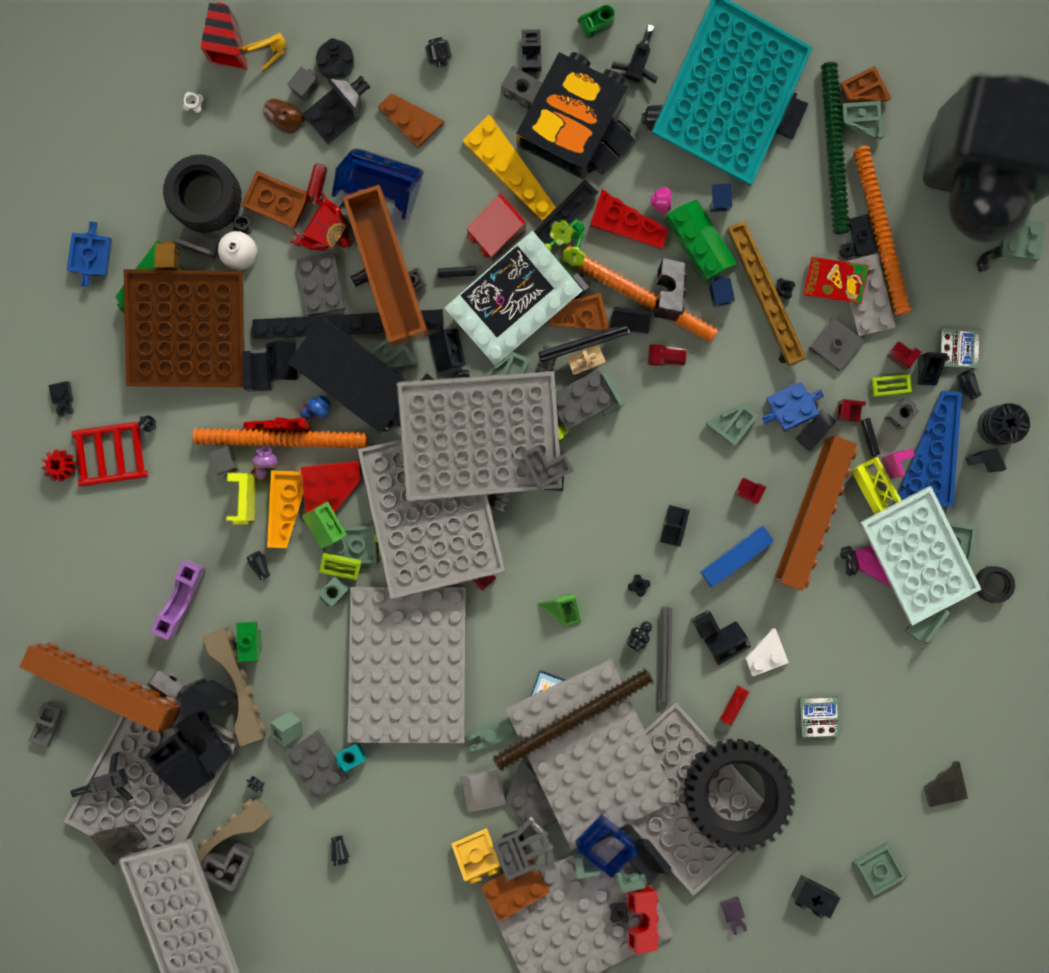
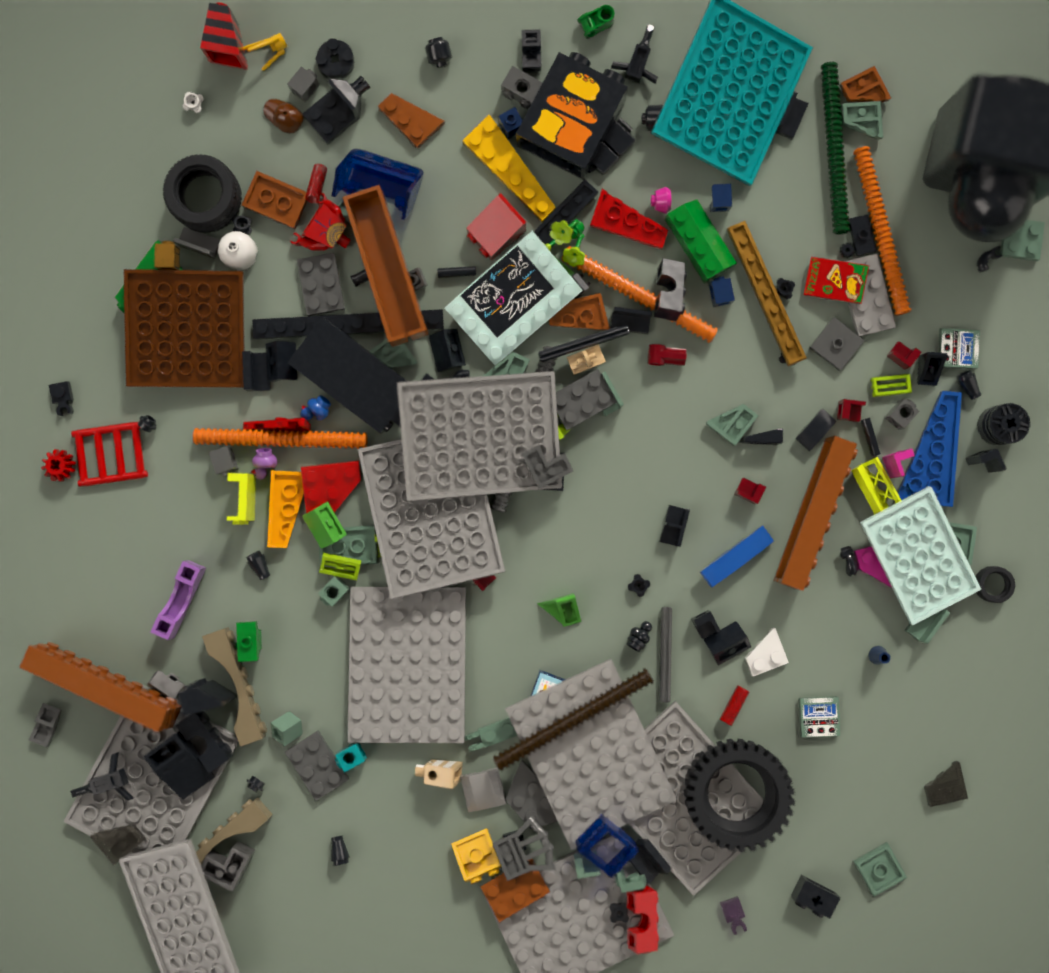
blue plate [67,221,112,287] -> none
blue plate [761,382,824,432] -> none
none -> tan torso [415,760,463,789]
none -> dark blue brick [498,107,522,139]
none -> black slope [741,428,783,445]
none -> dark blue cone [869,646,891,665]

